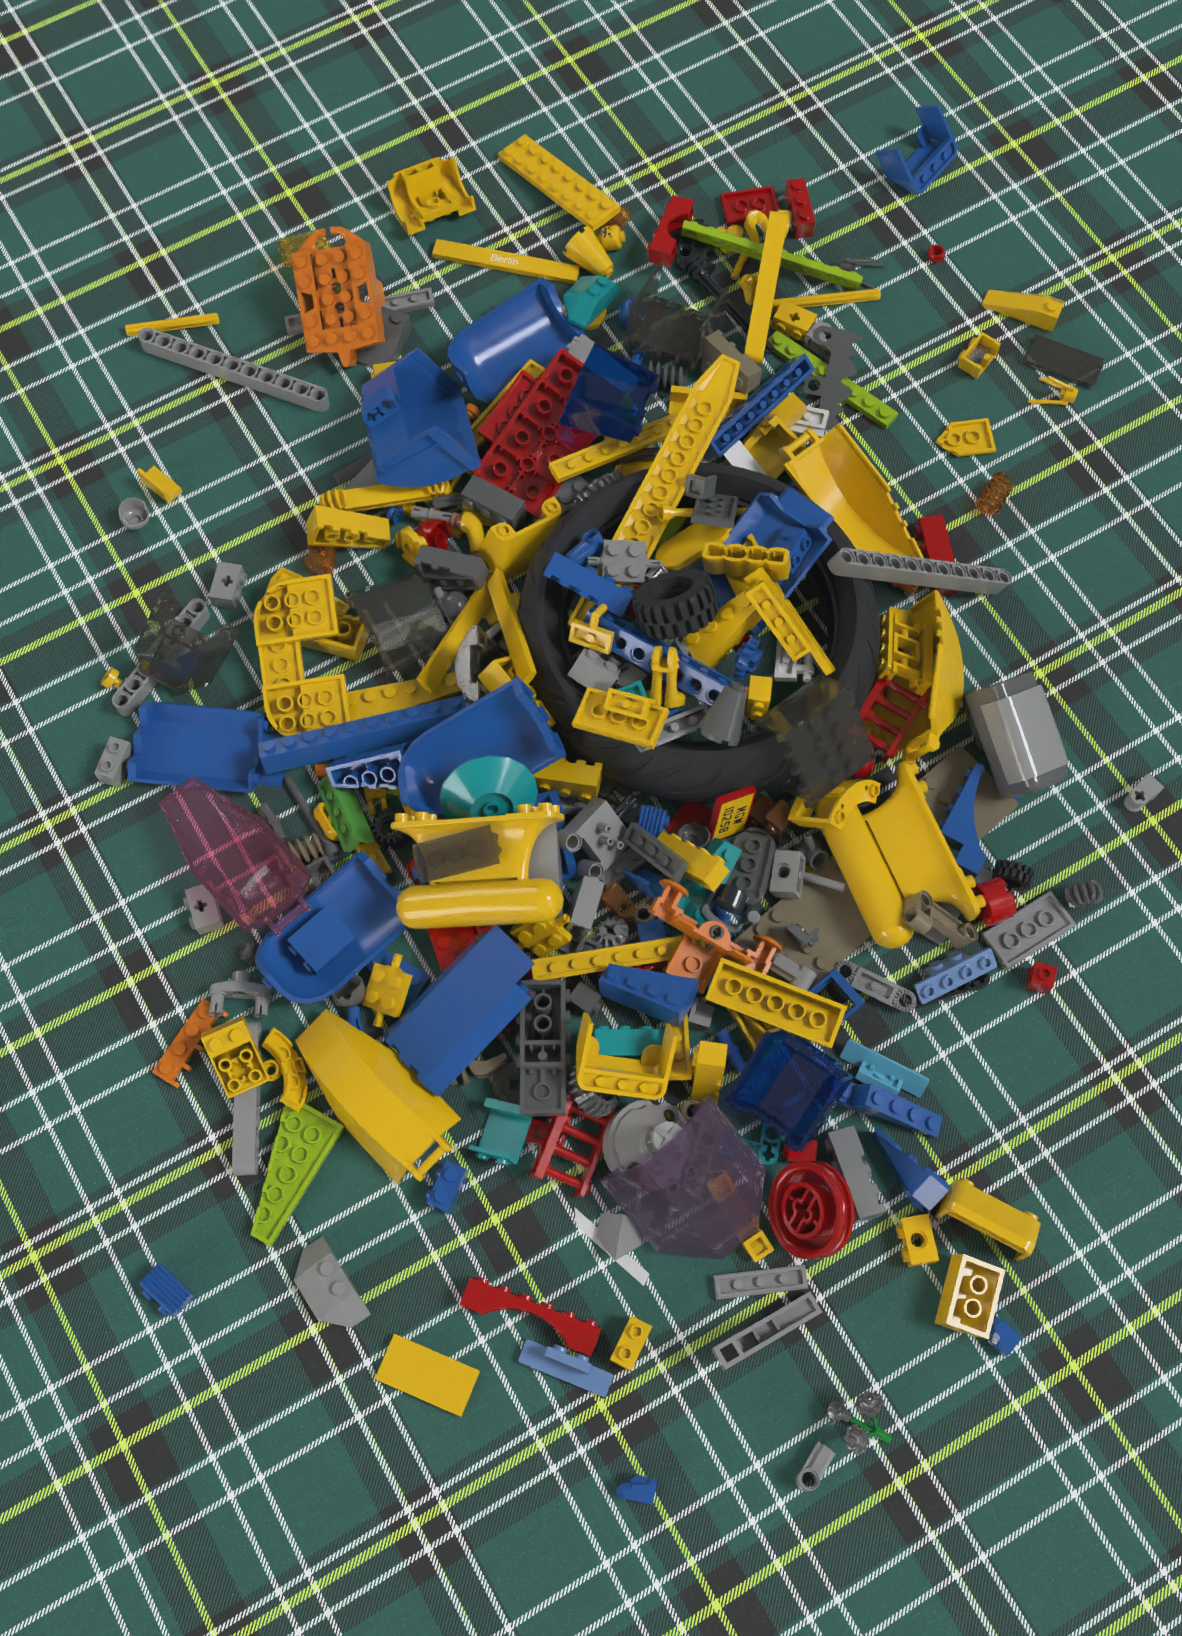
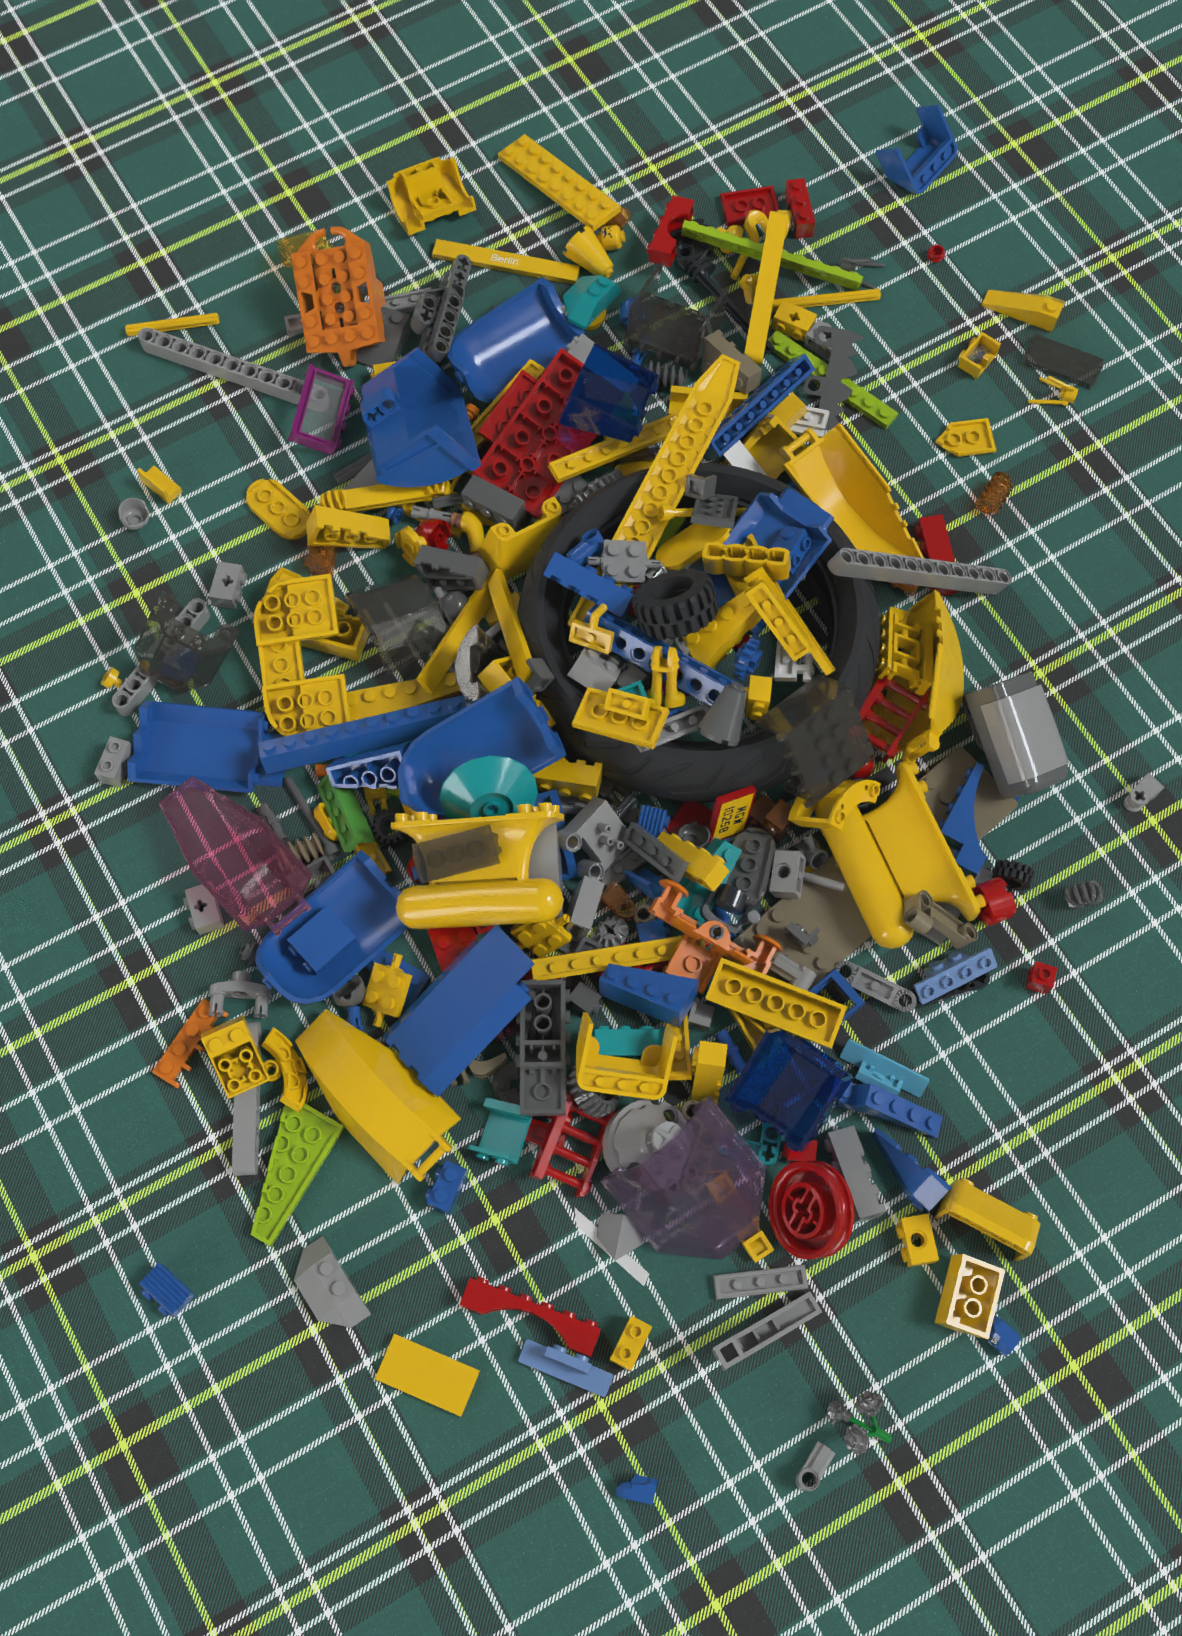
light grey tile [980,890,1077,971] -> none
none -> yellow tile [246,479,310,540]
none -> window [288,363,355,455]
none -> dark grey beam [410,254,472,363]
none -> dark grey panel [526,658,555,692]

